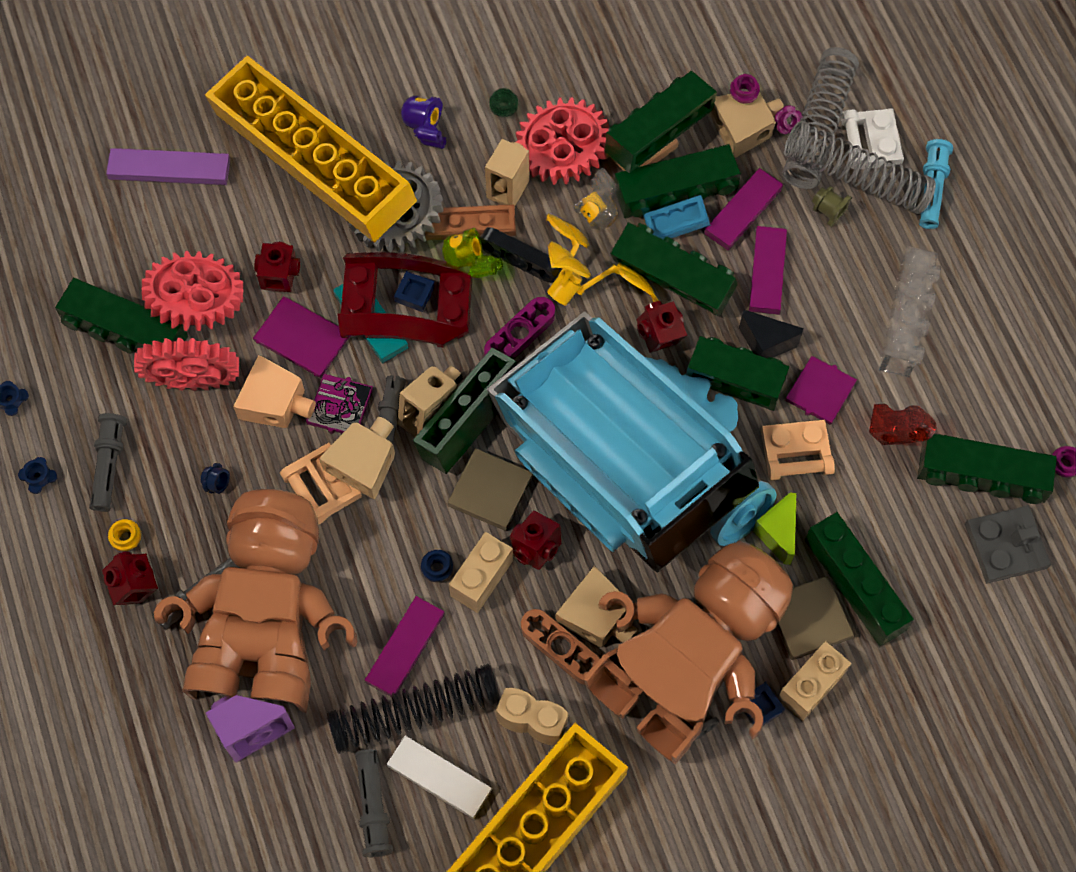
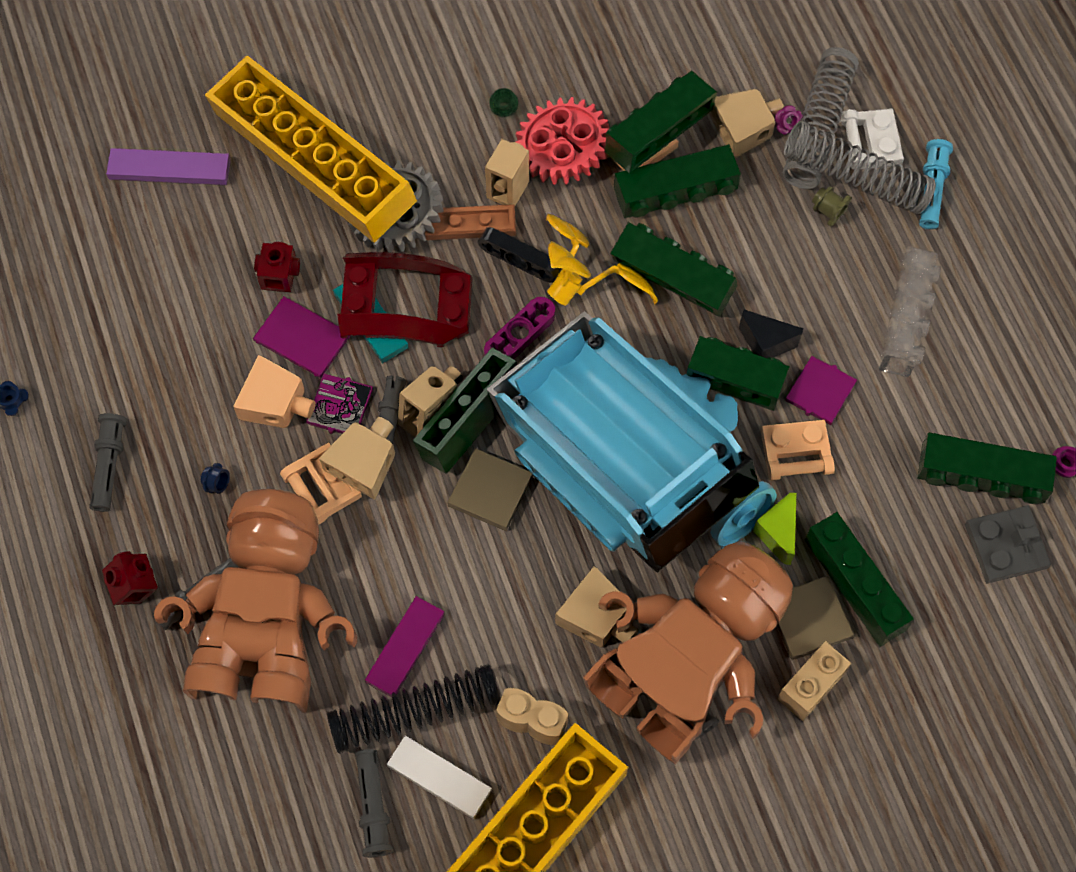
dark blue plate [18,457,57,494] -> none
dark green brick [55,277,188,353] -> none
yellow plate [108,519,141,551] -> none
coral gear [134,338,239,391] -> none
coral gear [141,251,243,331] -> none
medium lavender slope [206,695,295,763] -> none
dark blue plate [394,271,435,312] -> none
dark purple piece [401,96,446,149] -> none
dark blue plate [421,550,454,582] -> none
clear neon green piece [442,228,503,278] -> none
tan brick [449,532,513,613] -> none
dark red brick [510,510,562,570] -> none
nougat beam [521,609,600,684] -> none
clear piece [573,168,618,230] -> none
dark red brick [636,301,687,353] -> none
dark azure plate [643,195,710,240] -> none
magenta tile [704,168,783,250] -> none
magenta plate [730,74,760,103] -> none
dark blue plate [745,682,785,726] -> none
magenta tile [749,226,787,315] -> none
clear red leg [869,404,936,445] -> none

